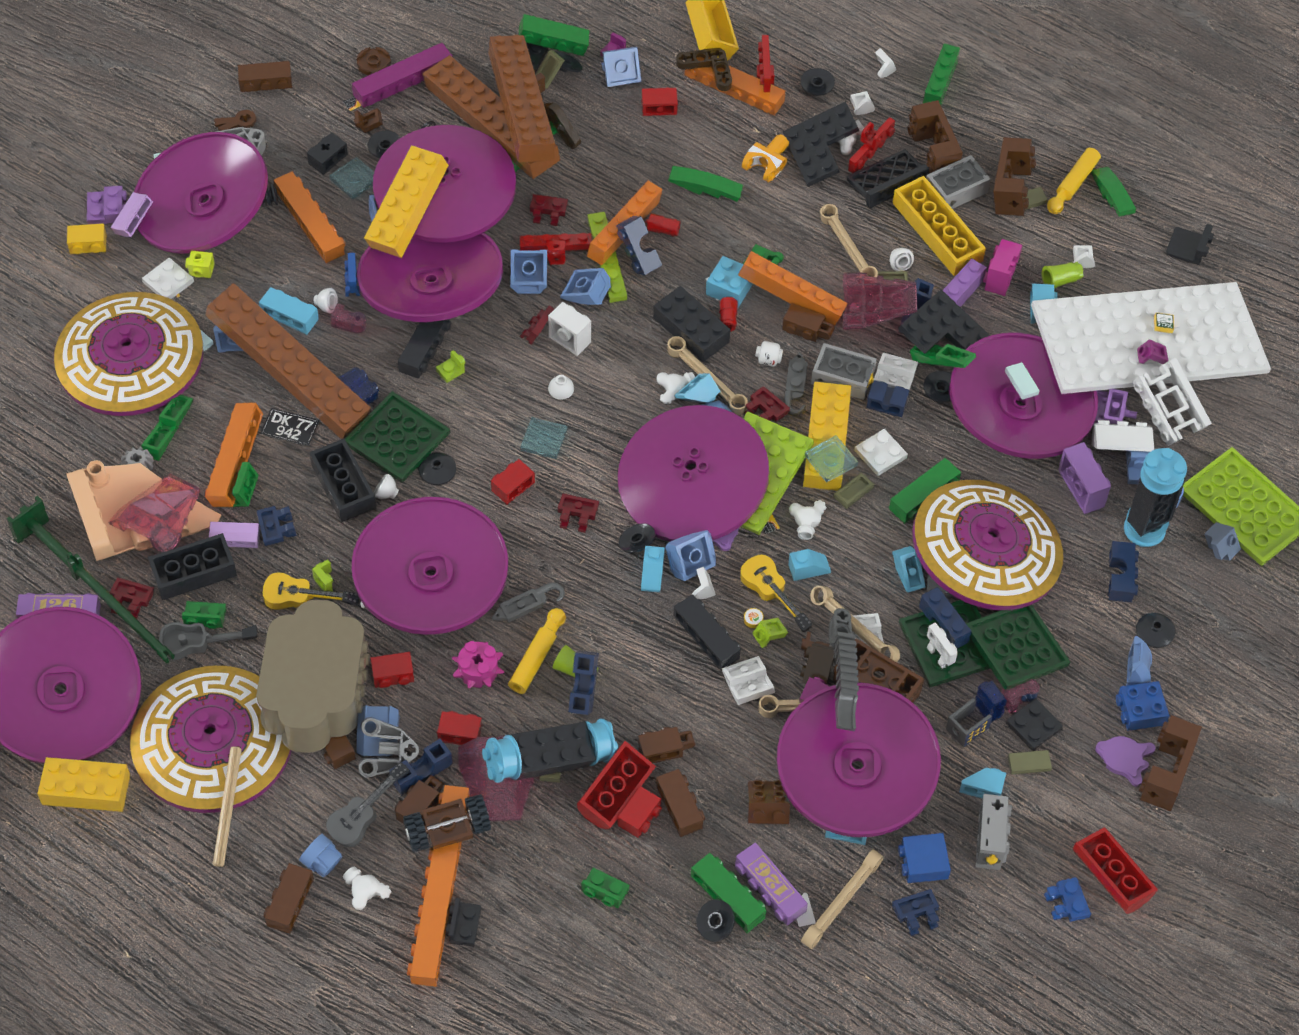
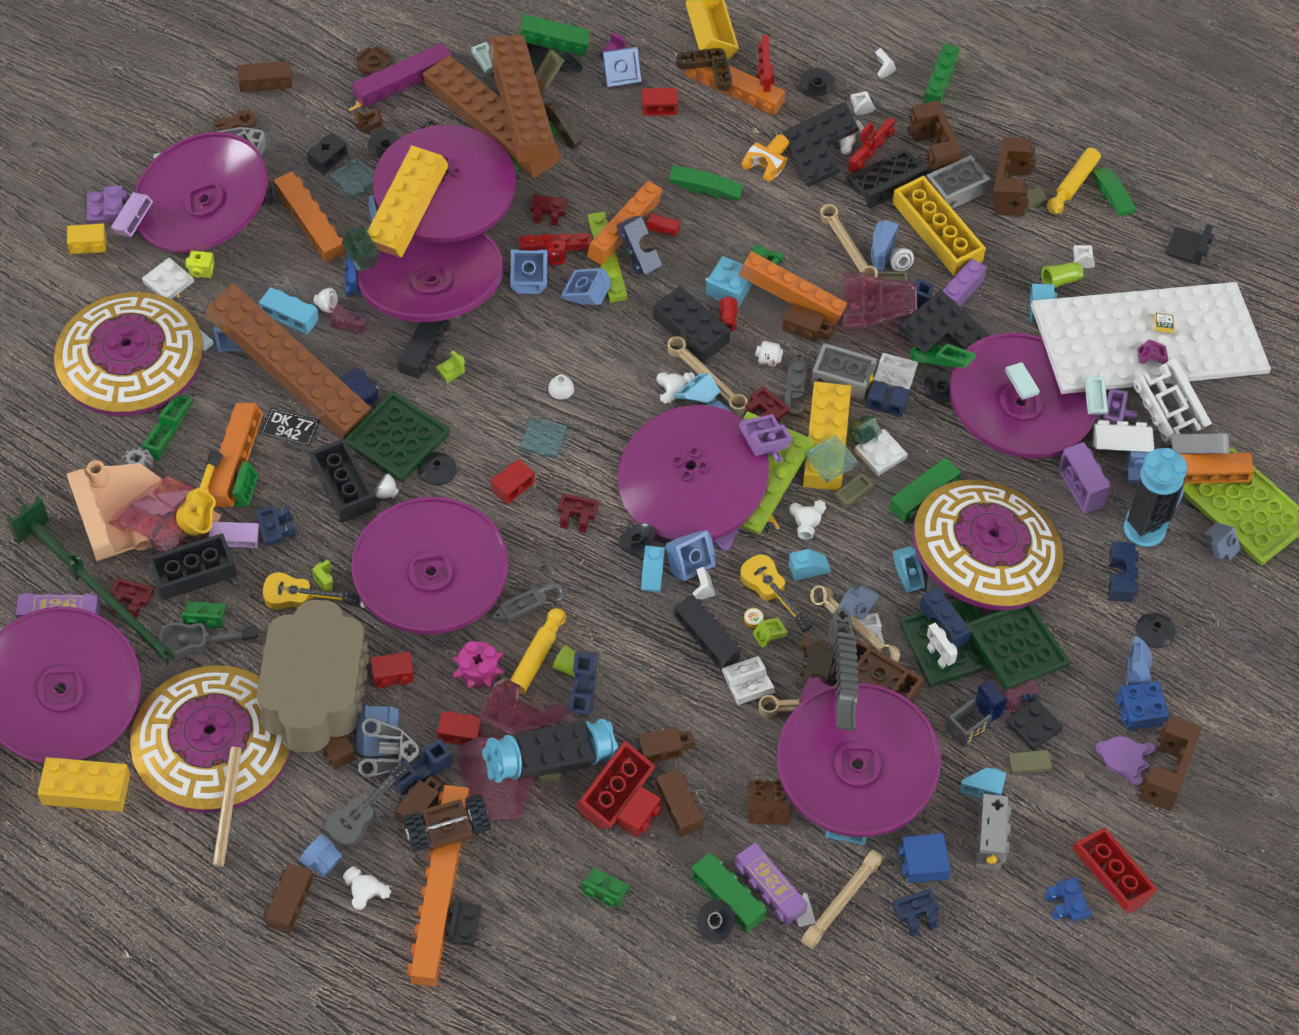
dark red plate [519,305,554,345] -> none
white brick [548,302,591,356] -> none
dark pink wedge [983,239,1023,296] -> none
none -> yellow piece [176,450,223,536]
none -> clear green brick [342,226,381,271]
none -> light aqua tile [471,42,493,75]
none -> clear pink wedge [478,678,572,735]
none -> medium lavender plate [739,414,792,463]
none -> sand blue brick [838,585,879,619]
none -> clear green brick [848,416,882,444]
none -> medium blue slope [871,220,899,271]
none -> light aqua tile [1084,376,1108,414]
none -> light grey connector [1172,433,1229,453]
none -> orange brick [1180,452,1254,484]

